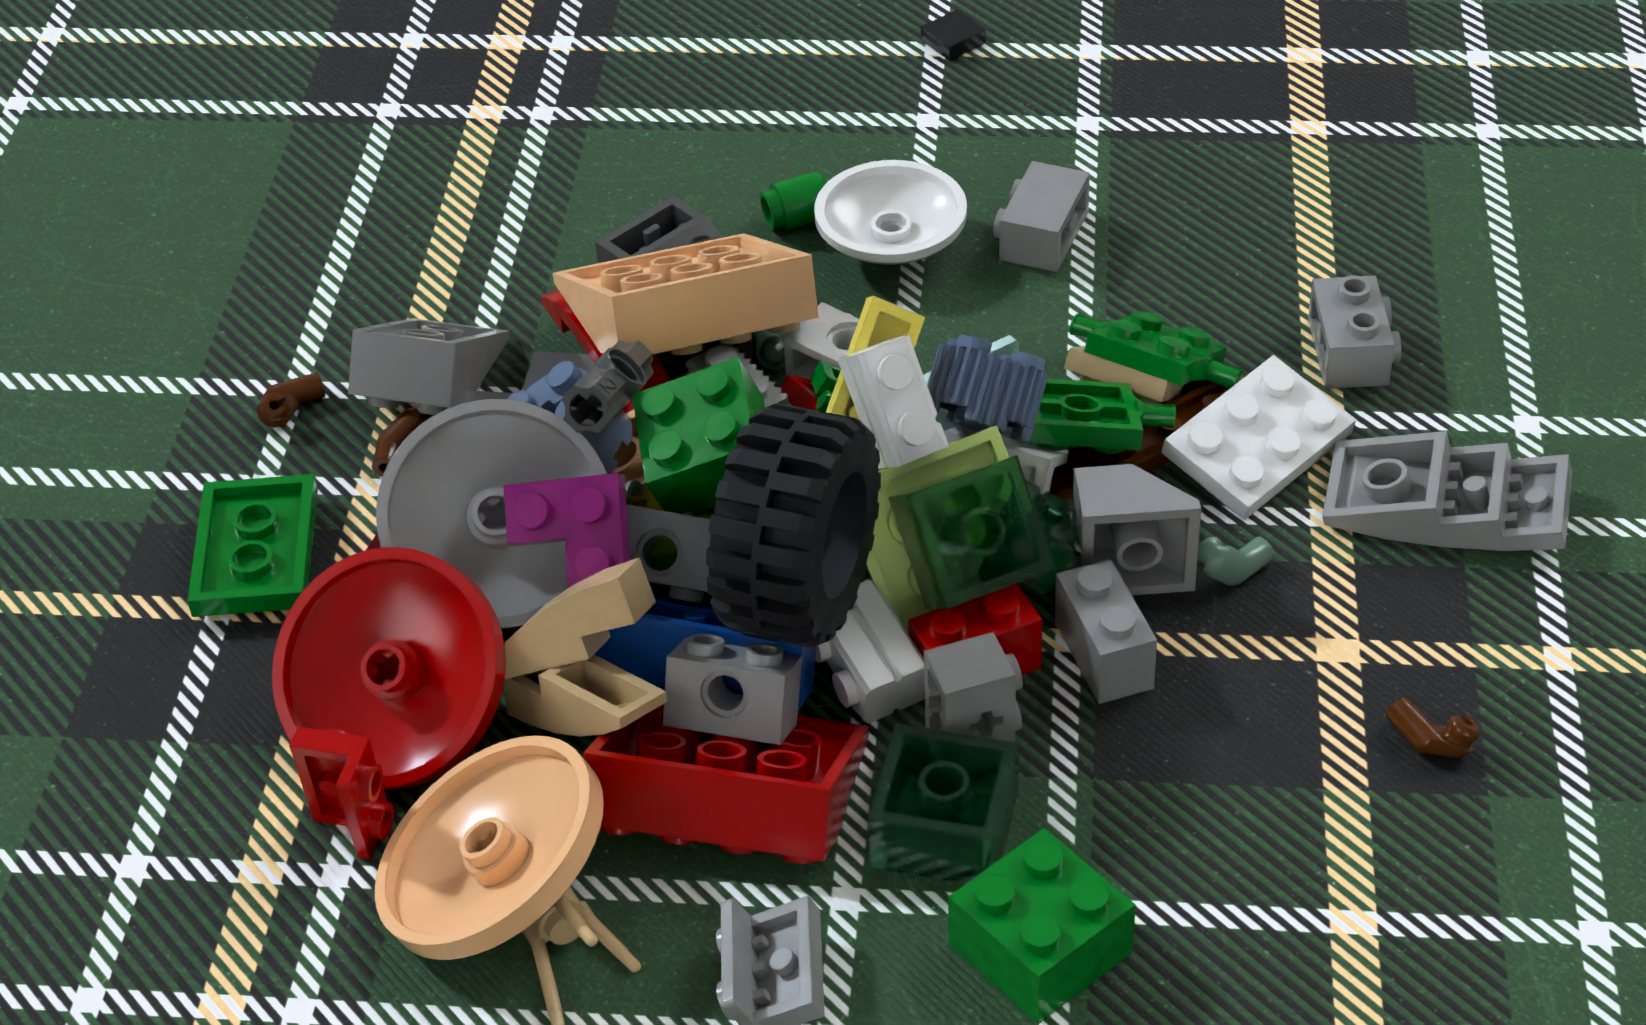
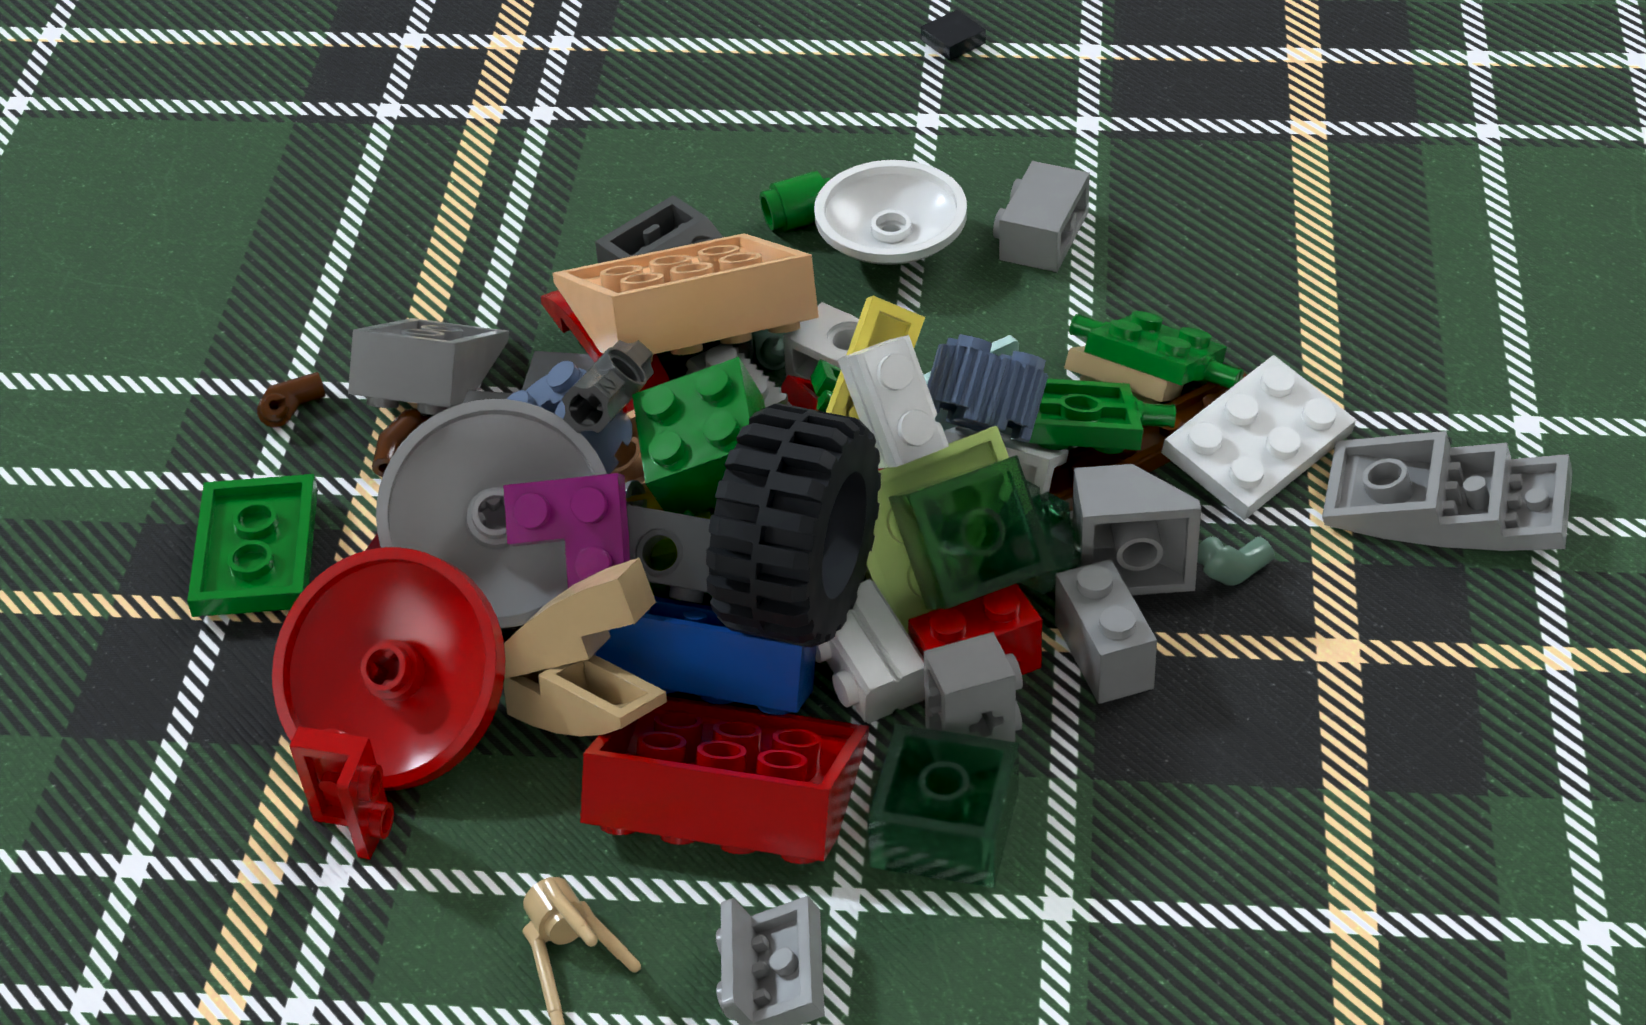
light nougat dish [375,736,604,960] -> none
light grey brick [663,634,802,745] -> none
green brick [948,828,1136,1025] -> none
light grey brick [1308,275,1401,389] -> none
reddish brown arm [1386,697,1480,758] -> none

